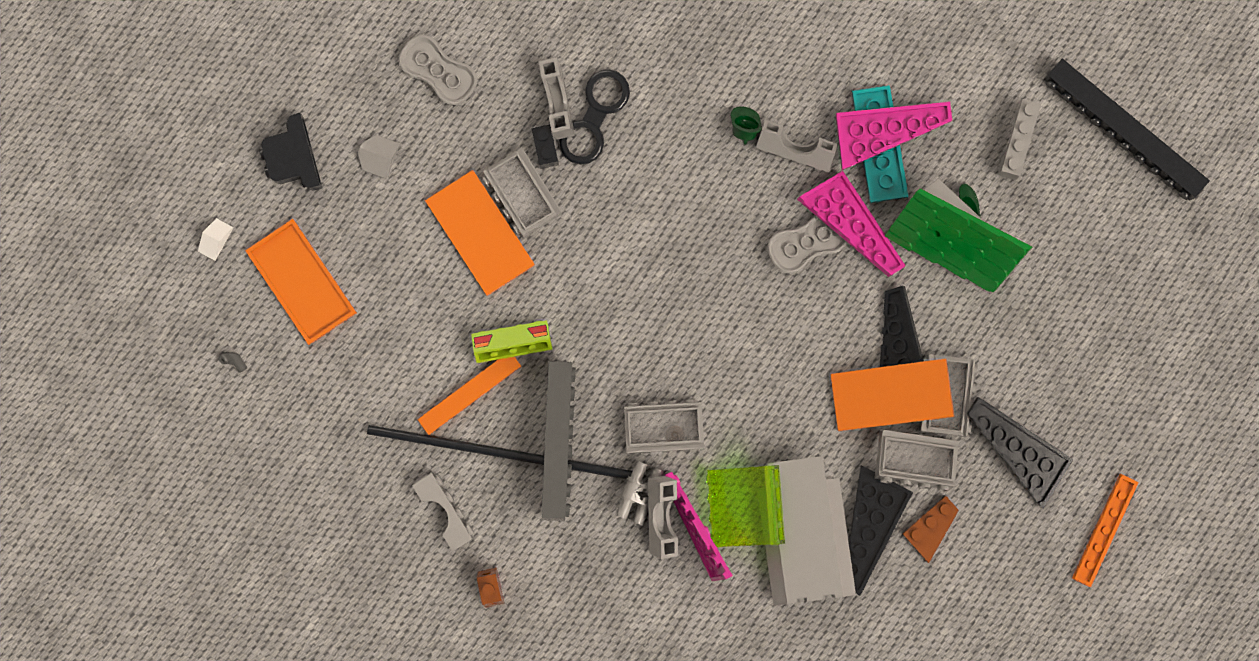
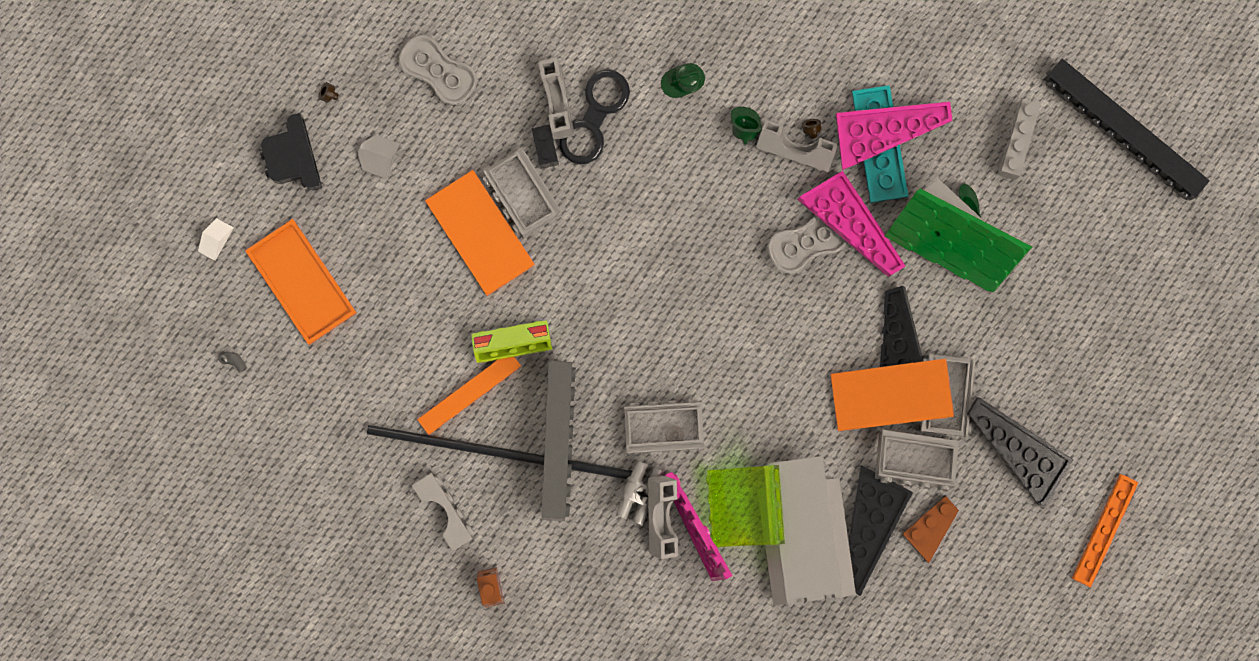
none -> dark brown tile [319,82,339,103]
none -> dark green piece [661,63,705,98]
none -> dark brown tile [802,119,822,139]

